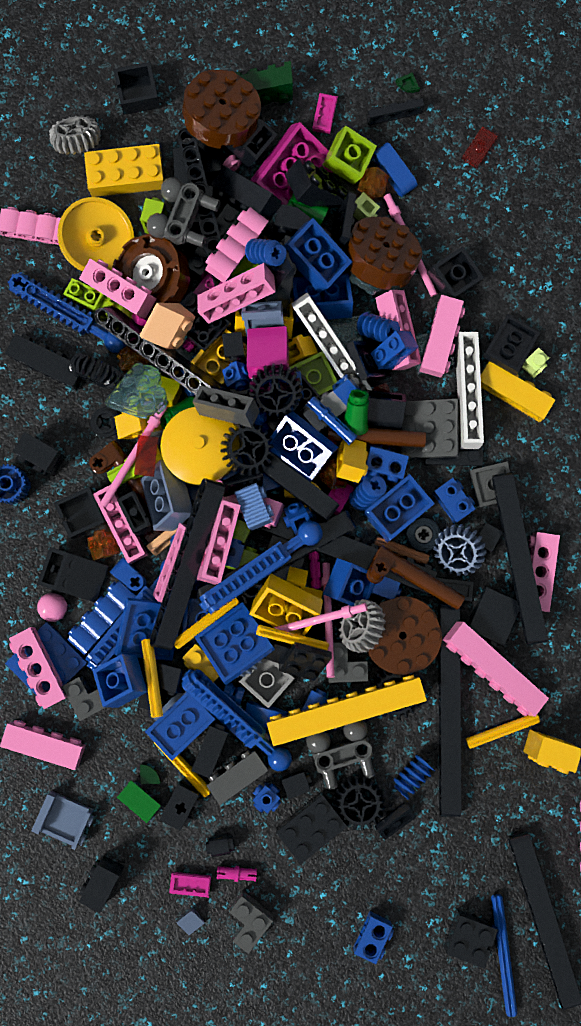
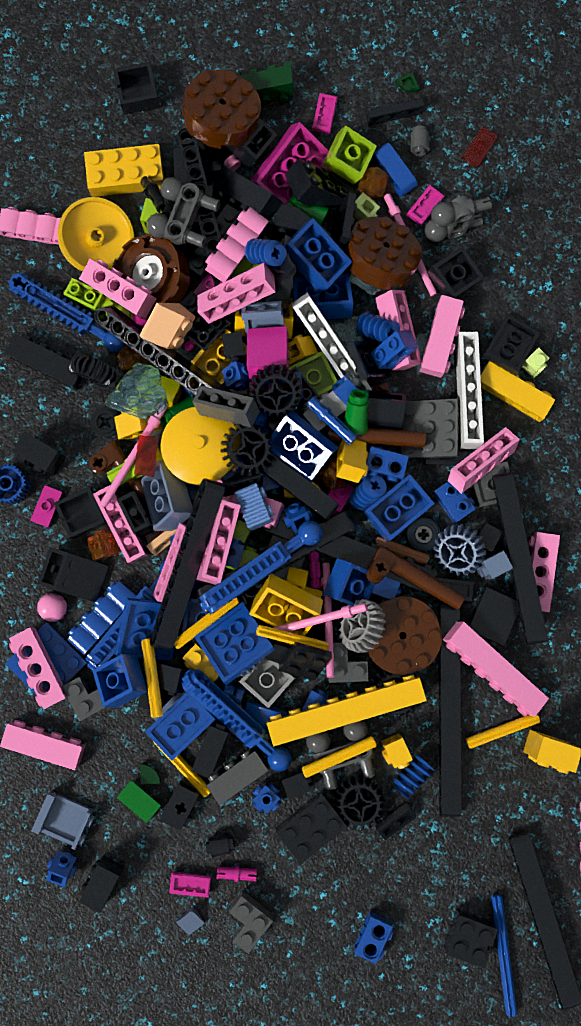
light grey gear [49,115,101,155] -> none
blue piece [110,557,147,592] -> none
none -> dark pink plate [30,485,63,528]
none -> blue brick [46,850,78,887]
none -> black pin [140,176,169,214]
none -> yellow axle [302,736,376,778]
none -> yellow brick [381,733,413,769]
none -> dark pink plate [406,185,444,226]
none -> dark grey brick [411,126,429,156]
none -> dark grey piece [425,196,492,242]
none -> bright pink brick [448,427,520,494]
none -> sand blue brick [477,551,513,580]

